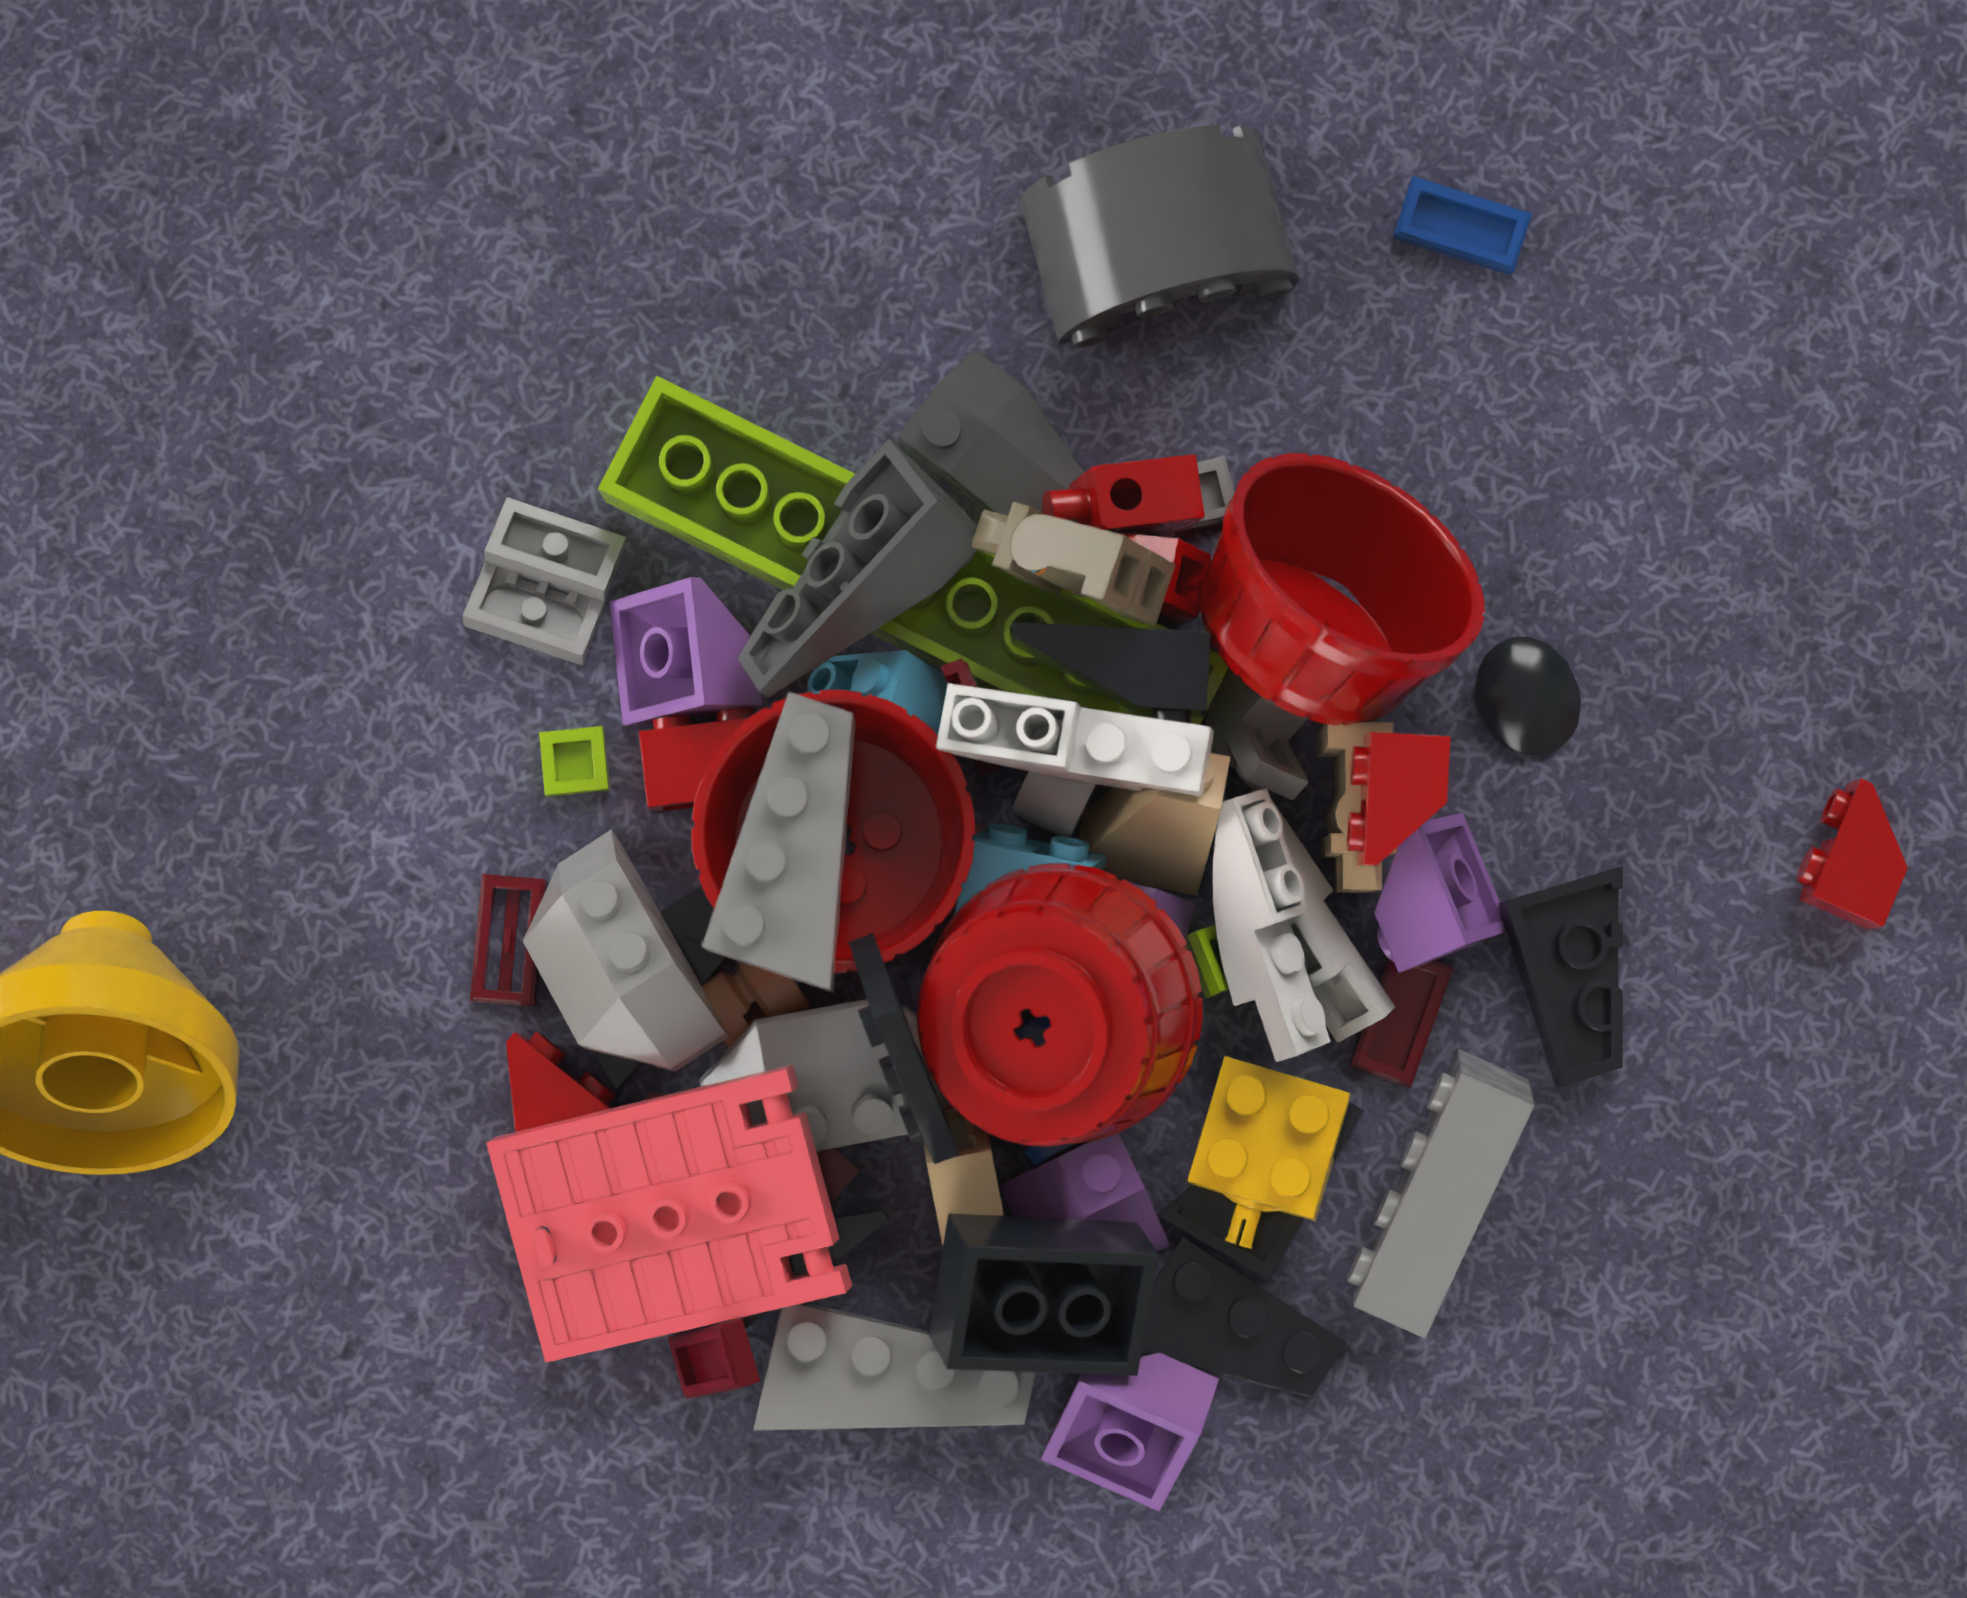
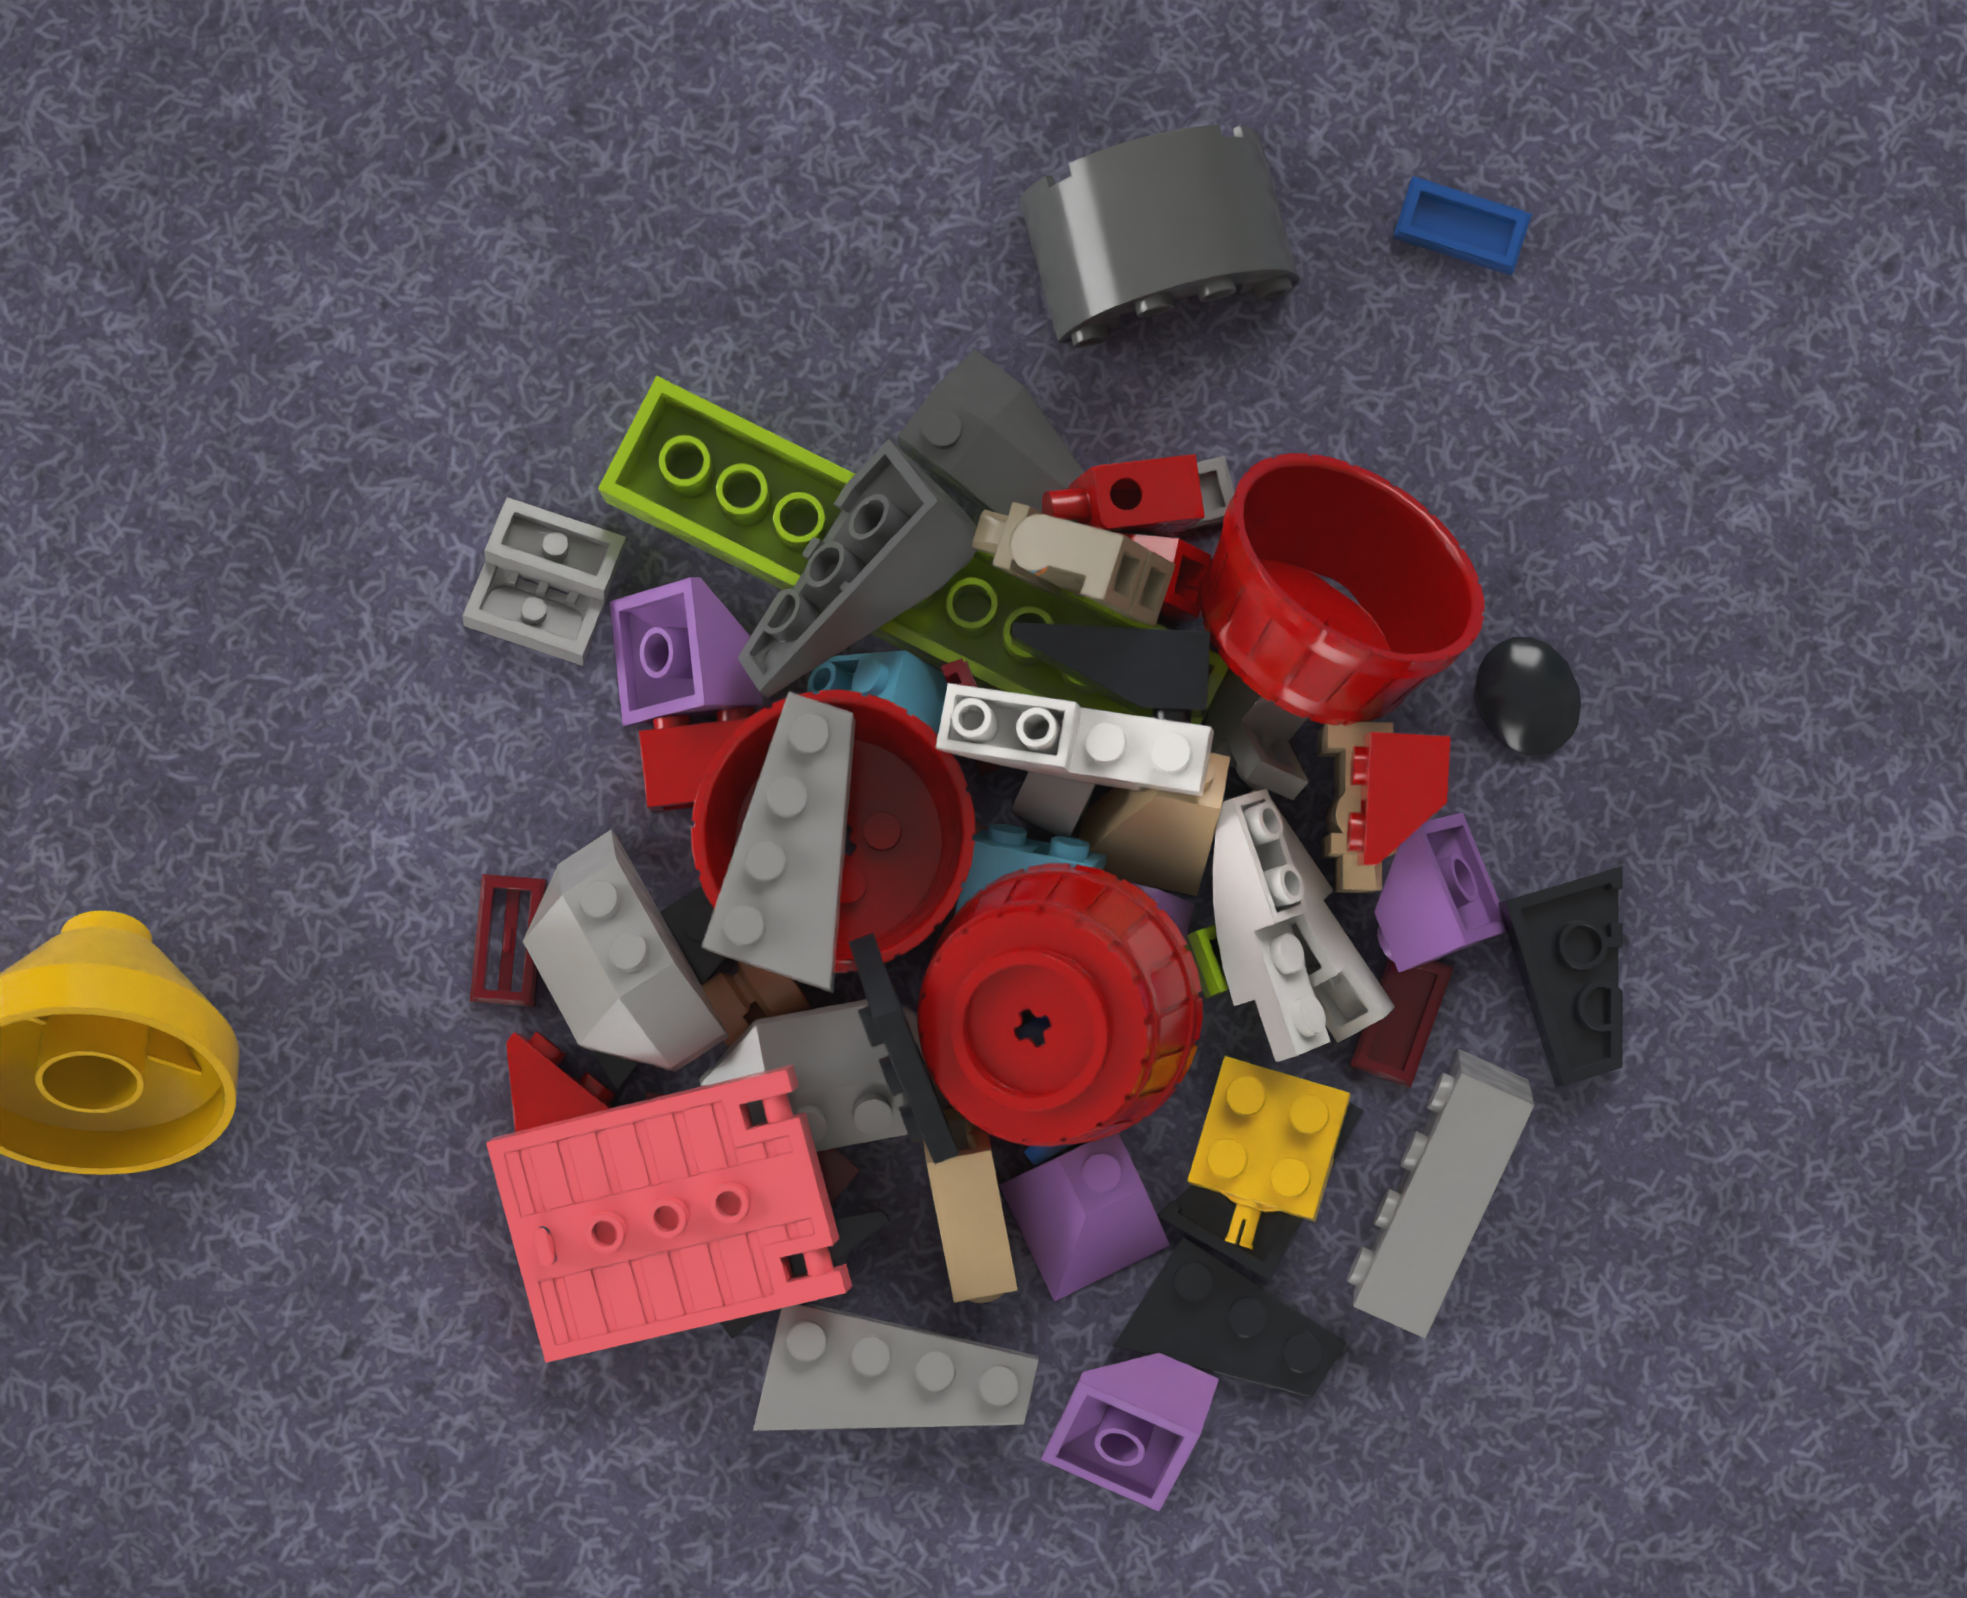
lime tile [539,726,610,797] -> none
dark red tile [668,1318,761,1399] -> none
black brick [929,1213,1159,1376] -> none
red slope [1796,778,1908,930] -> none

